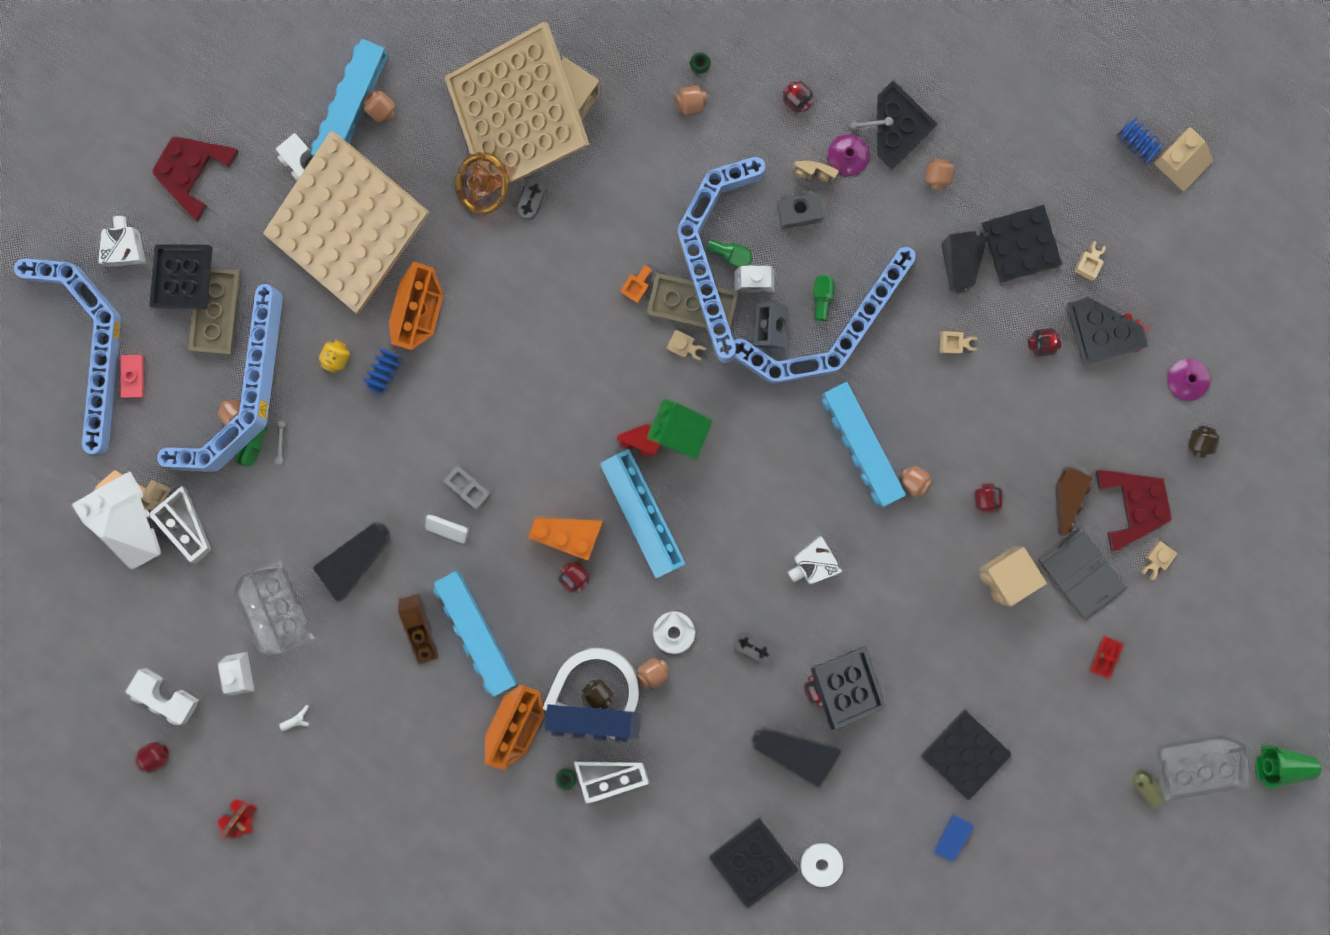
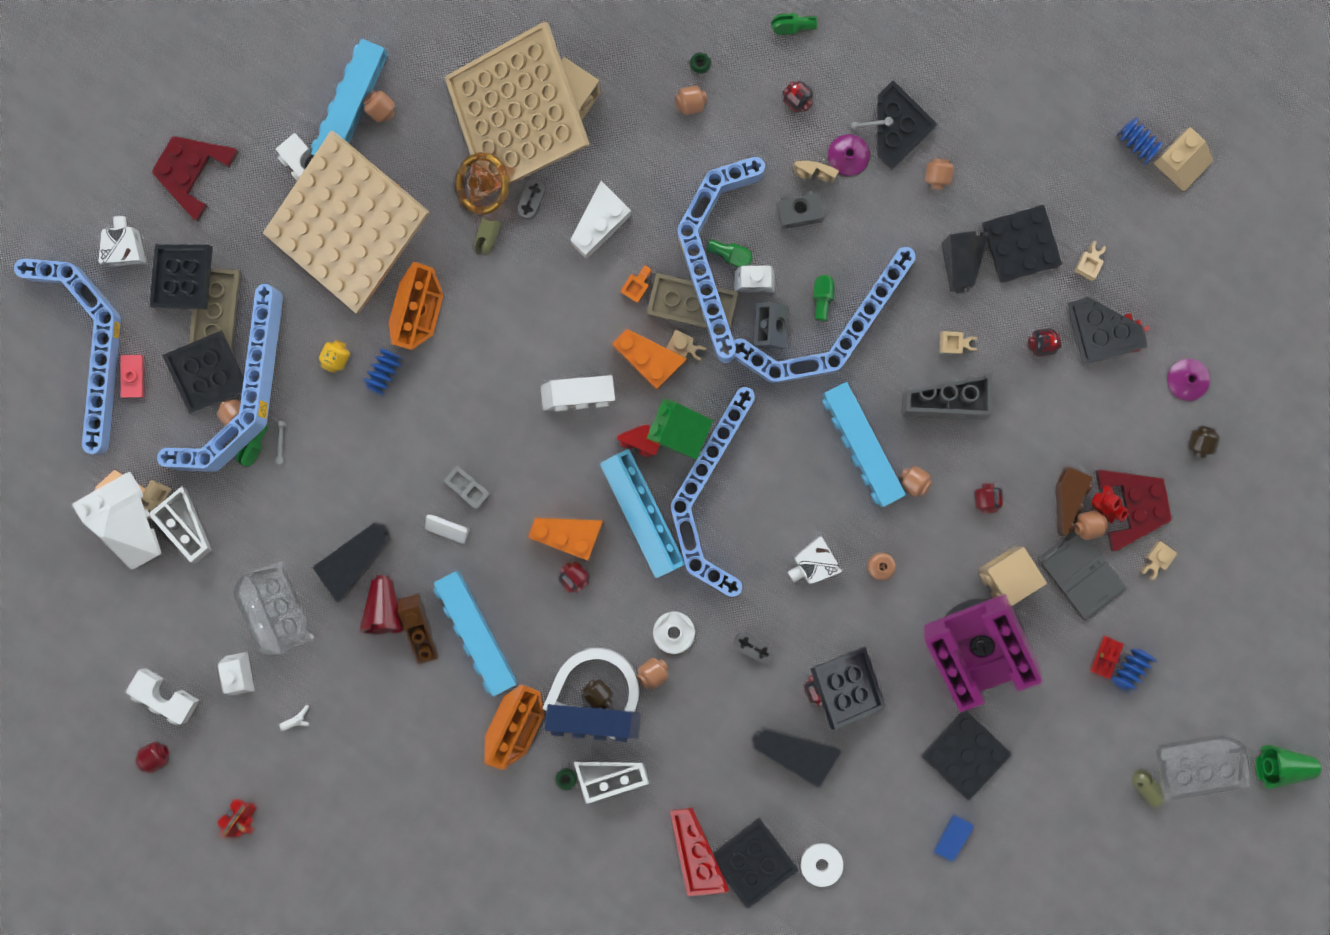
none -> black plate [162,330,244,414]
none -> dark red cone [360,575,403,635]
none -> olive piece [474,217,501,256]
none -> white wedge [540,375,615,412]
none -> white wedge [571,181,631,259]
none -> orange wedge [612,329,687,391]
none -> wing [670,807,729,896]
none -> light blue beam [671,387,755,597]
none -> green arm [771,13,818,35]
none -> nougat head [867,552,896,580]
none -> dark grey wedge [902,373,992,420]
none -> magenta piece [924,594,1043,712]
none -> nougat head [1074,510,1108,540]
none -> red hips [1091,485,1129,524]
none -> blue piece [1111,648,1157,696]

